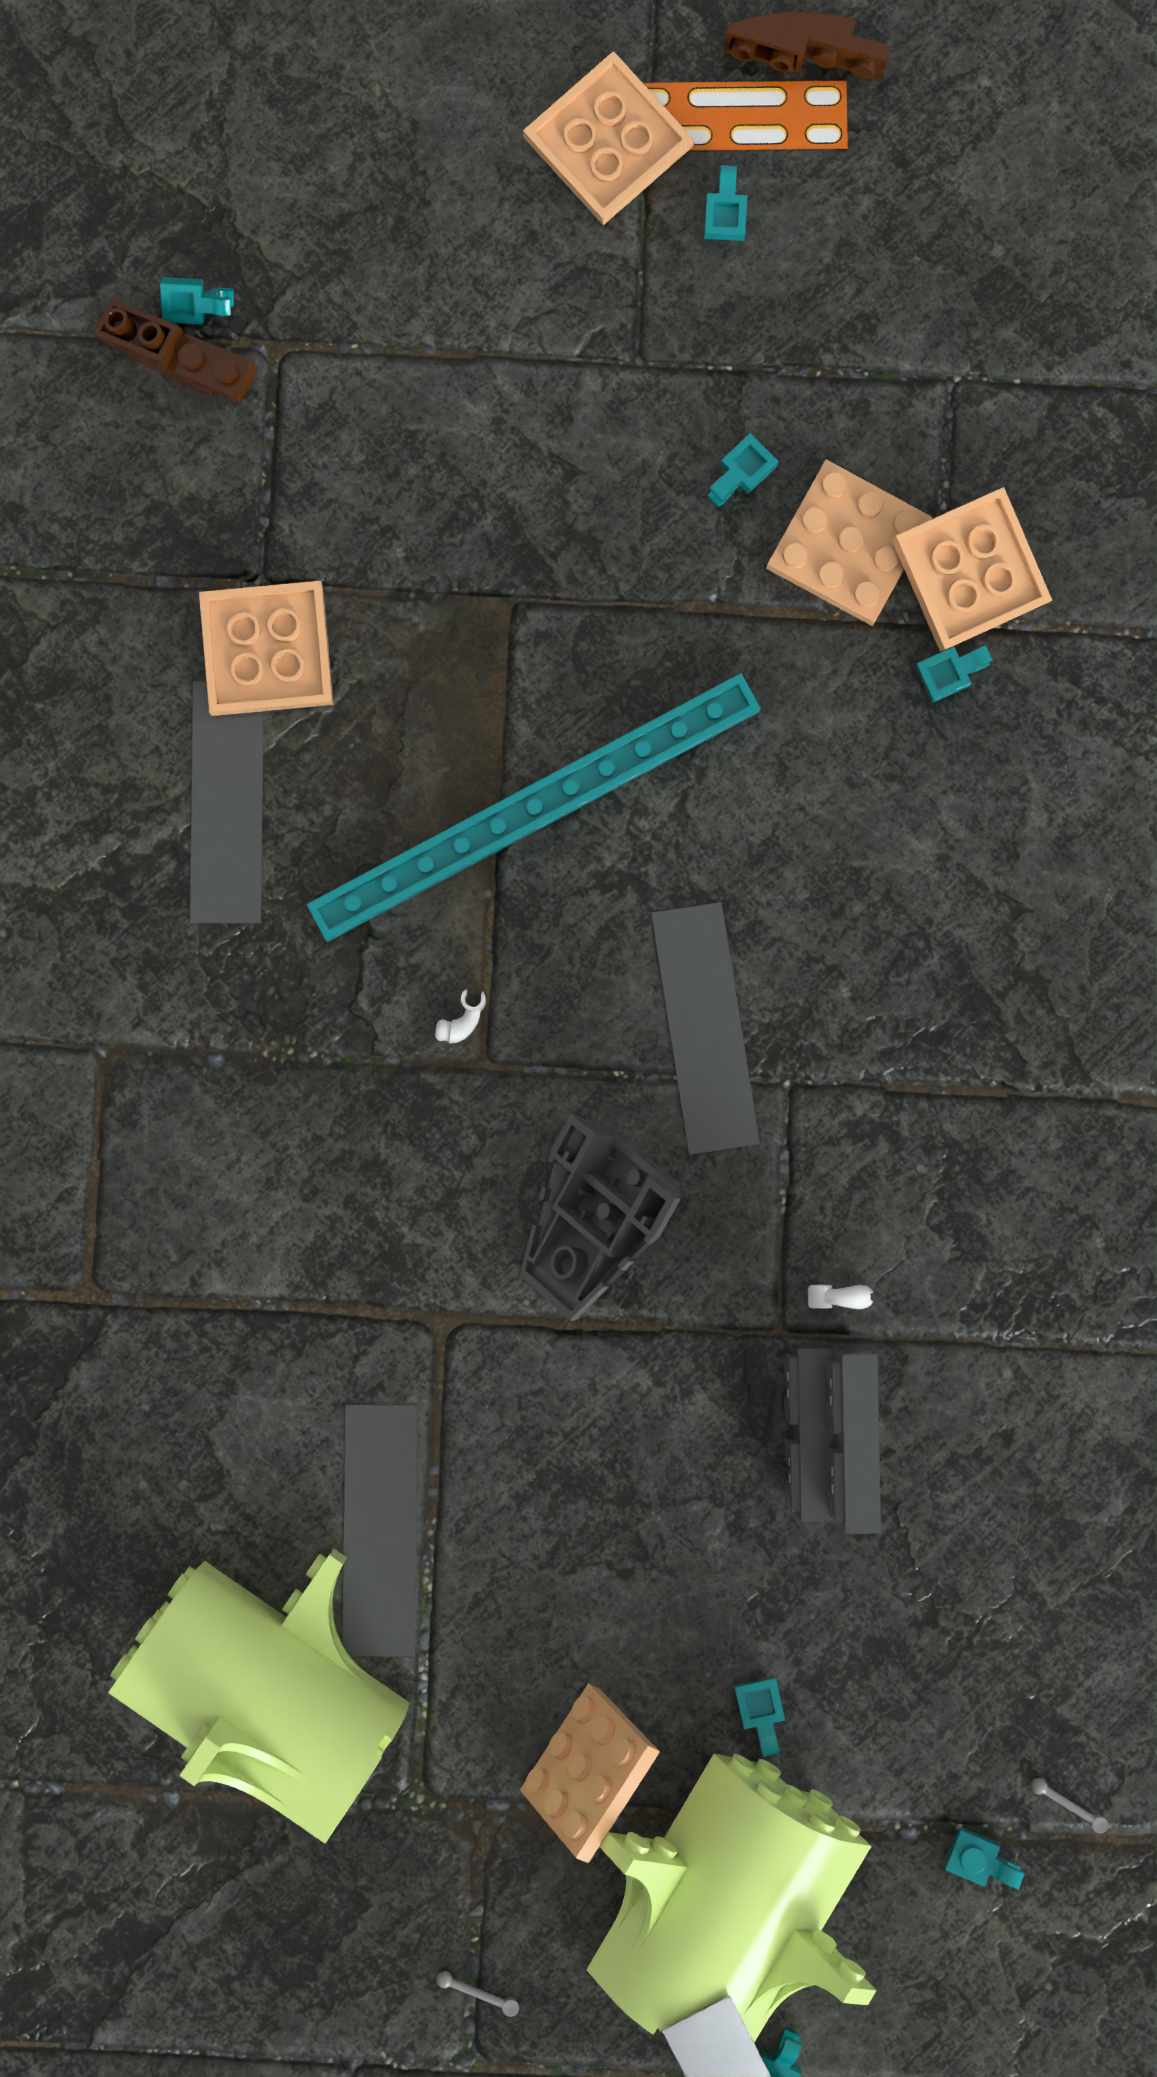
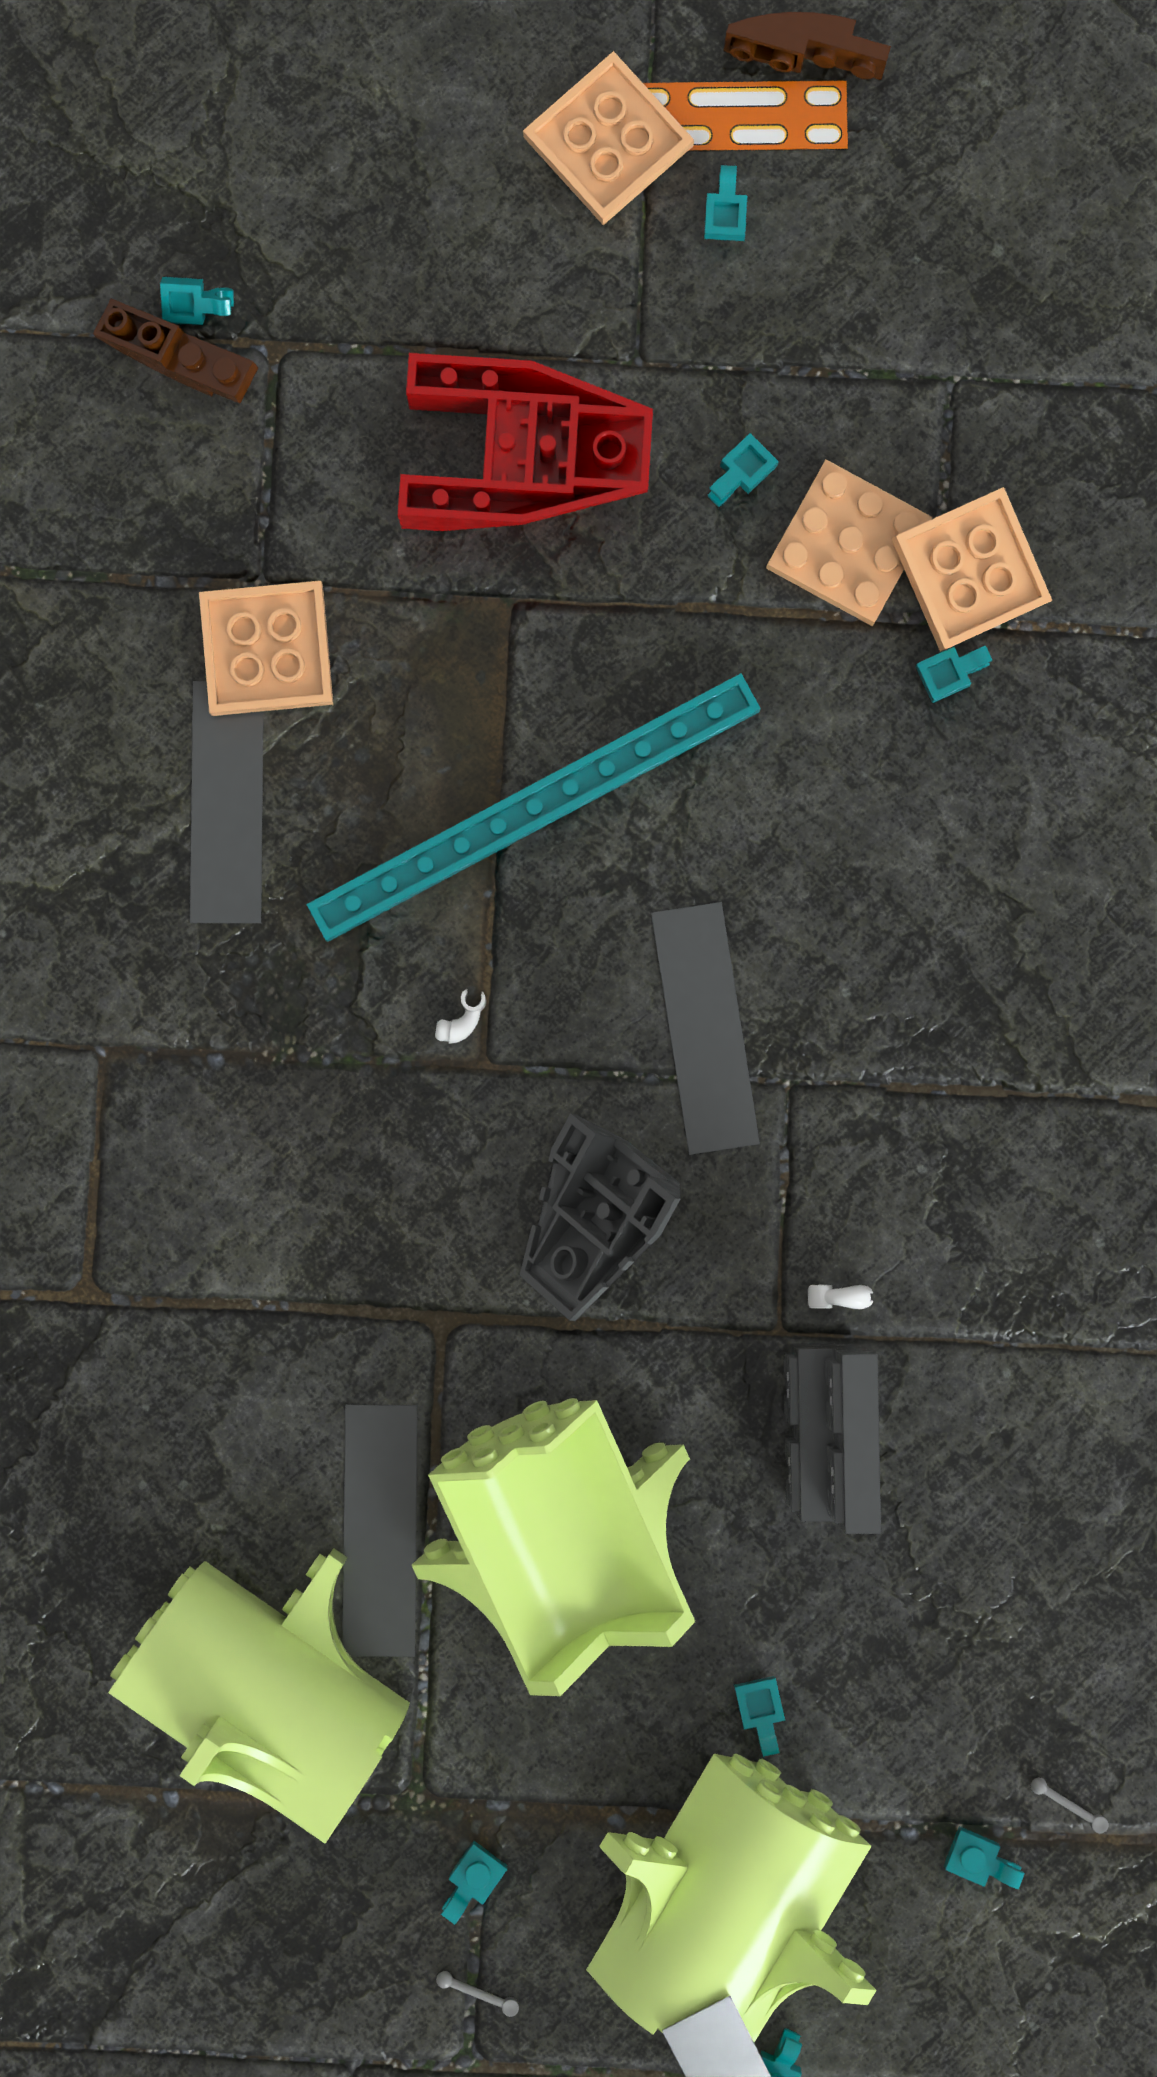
light nougat plate [520,1683,660,1863] -> none
none -> red wedge [398,353,653,531]
none -> yellowish green cylinder [412,1398,695,1696]
none -> teal plate [441,1840,507,1925]

